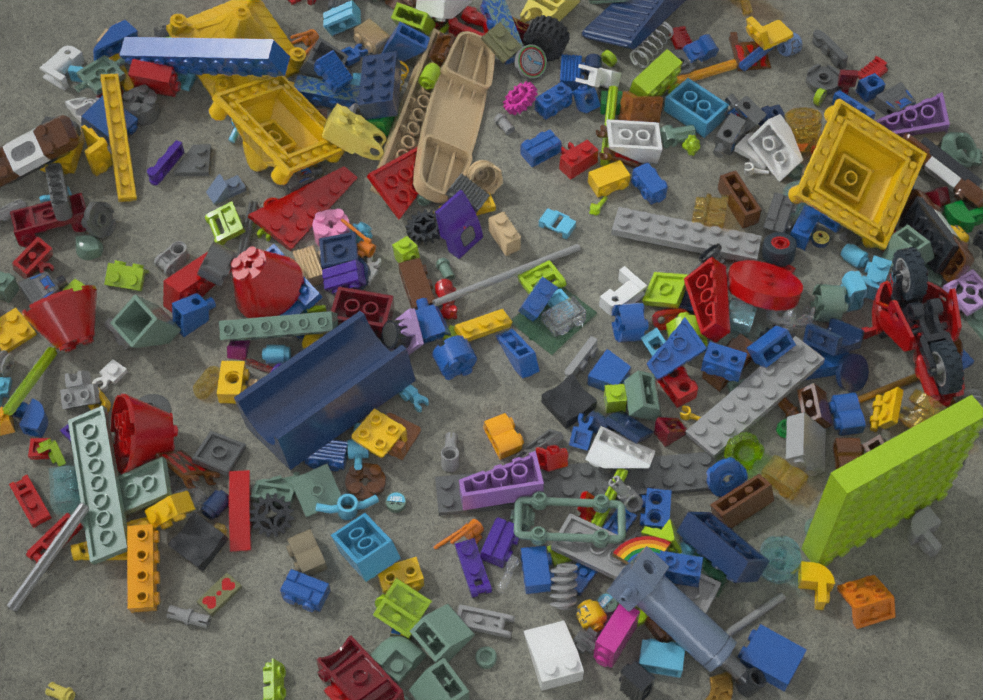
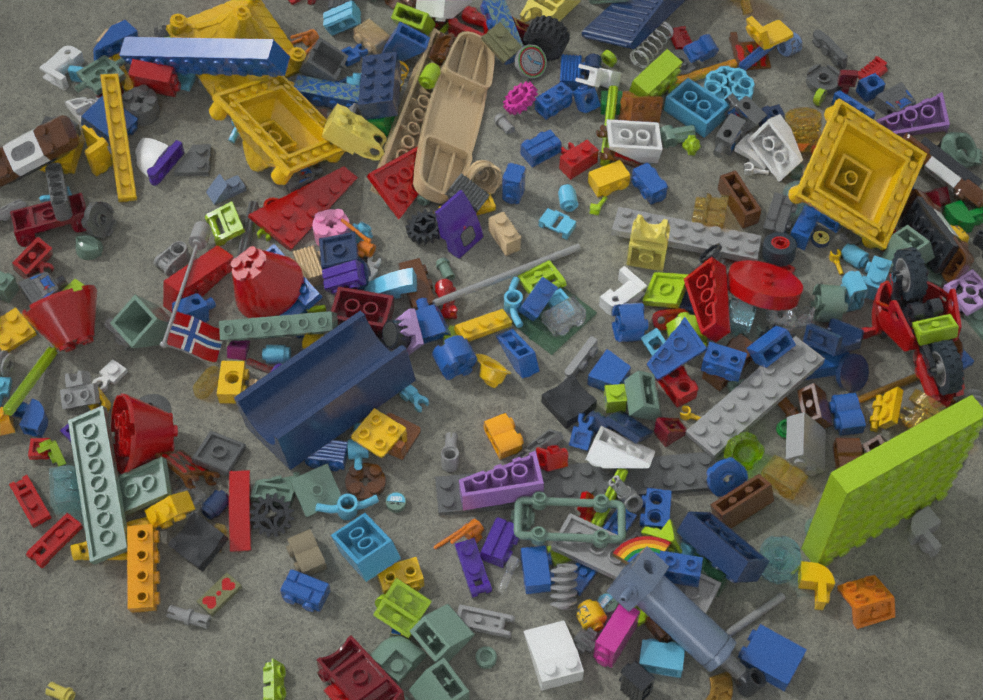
light grey axle [7,503,89,612] -> none
lime bracket [104,260,149,291] -> none
dark grey brick [197,241,238,287] -> none
blue brick [314,50,353,93] -> none
lime brick [392,236,420,263] -> none
none -> white brick [135,138,169,177]
none -> flag [160,221,222,364]
none -> medium azure slope [364,268,417,299]
none -> yellow piece [476,354,511,388]
none -> blue brick [502,163,526,204]
none -> medium azure piece [504,277,523,328]
none -> medium azure brick [558,184,578,212]
none -> light yellow brick [627,214,671,272]
none -> medium azure connector [704,66,755,109]
none -> yellow hand [829,249,844,275]
none -> lime slope [912,314,959,345]

